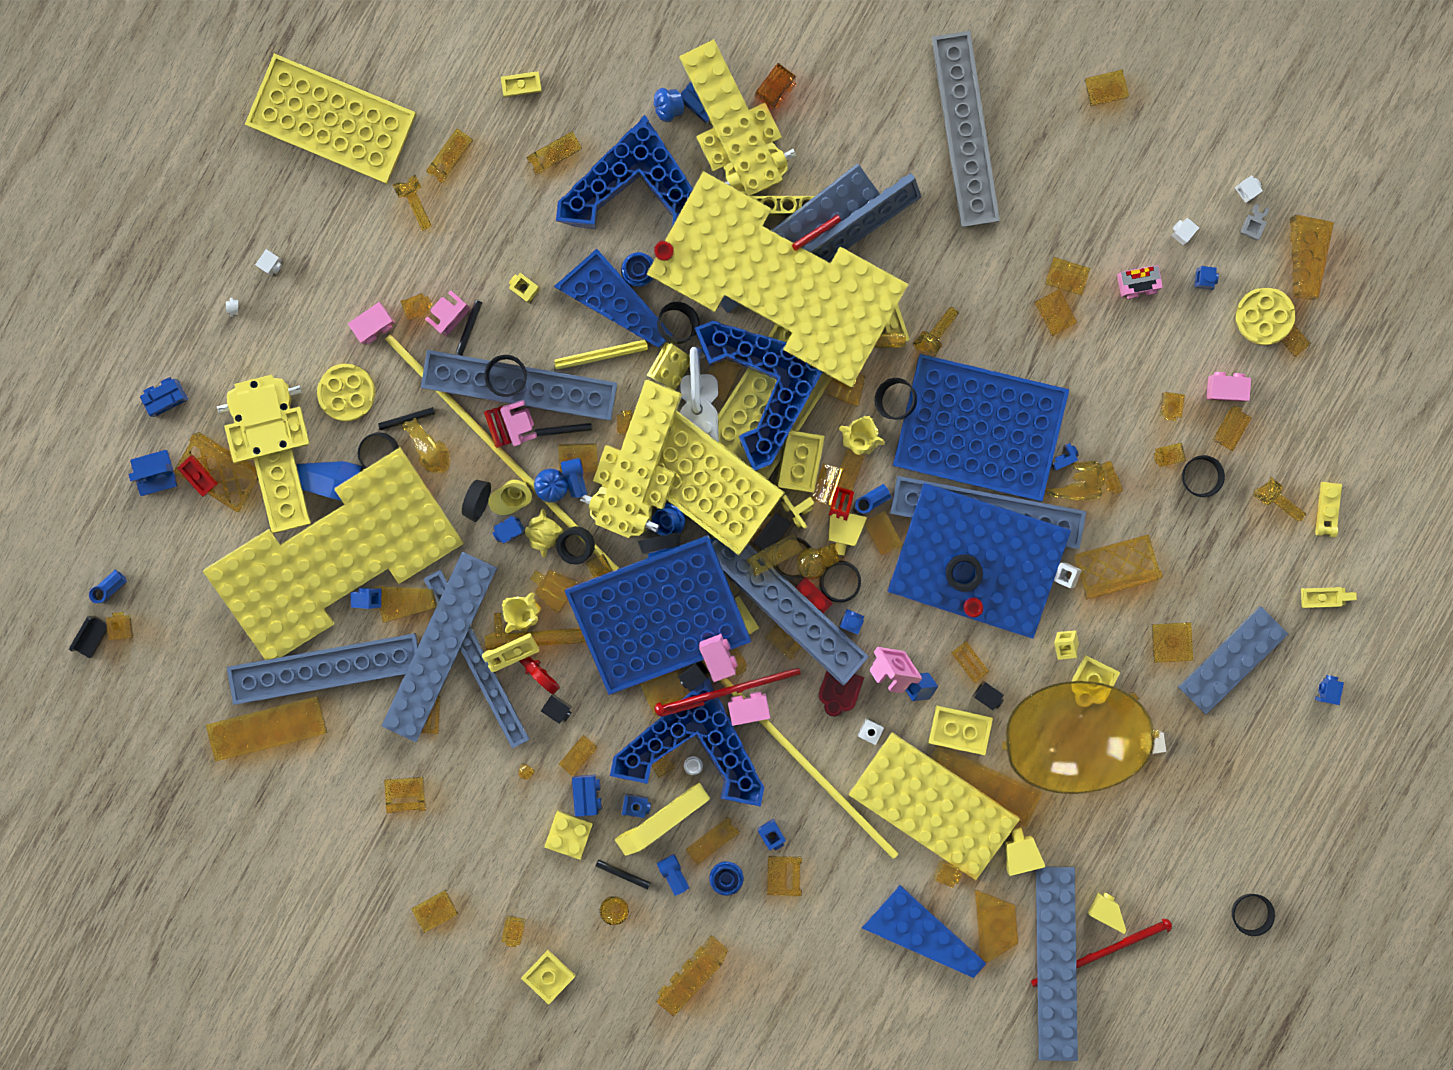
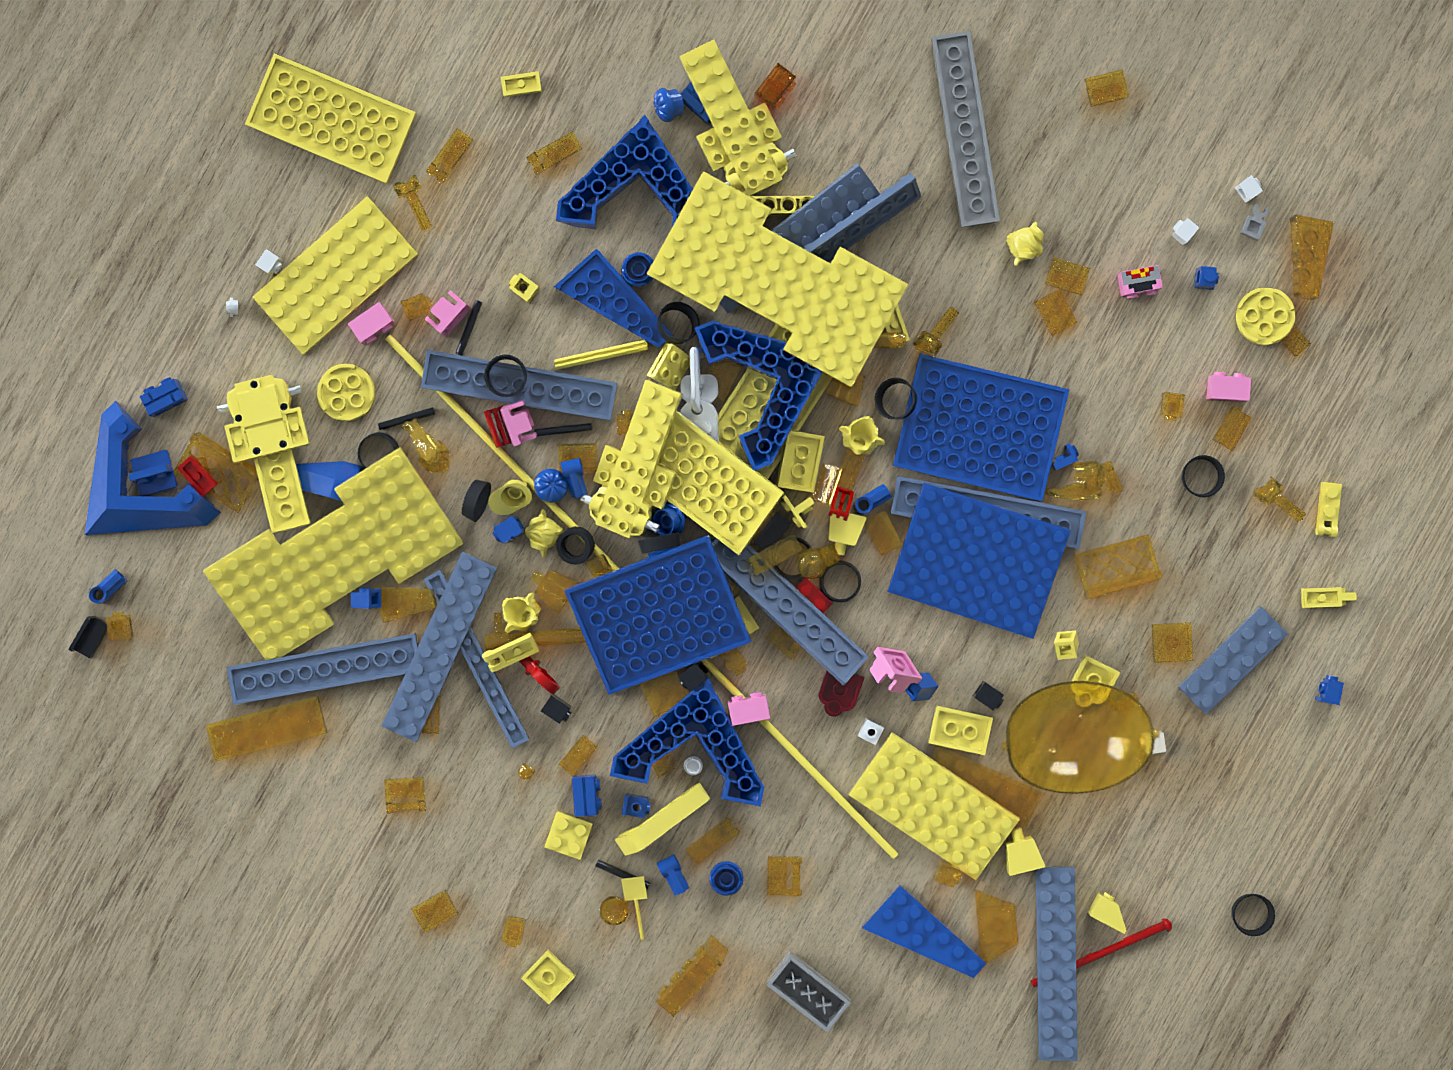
red tile [654,241,674,261] -> none
red bar [654,668,801,717] -> none
bright pink brick [699,634,738,682] -> none
blue brick [757,818,786,851] -> none
red bar [792,215,841,251] -> none
blue brick [839,609,864,635] -> none
black tyre [945,554,983,592] -> none
clear yellow tile [950,641,990,683] -> none
red tile [964,597,983,617] -> none
white plate [1054,562,1082,588] -> none
clear yellow bracket [1154,442,1186,467] -> none
none -> blue wedge [85,401,221,535]
none -> light yellow plate [253,196,419,355]
none -> light yellow piece [621,876,648,940]
none -> light grey brick [766,950,851,1033]
none -> light yellow hair [1006,222,1044,266]

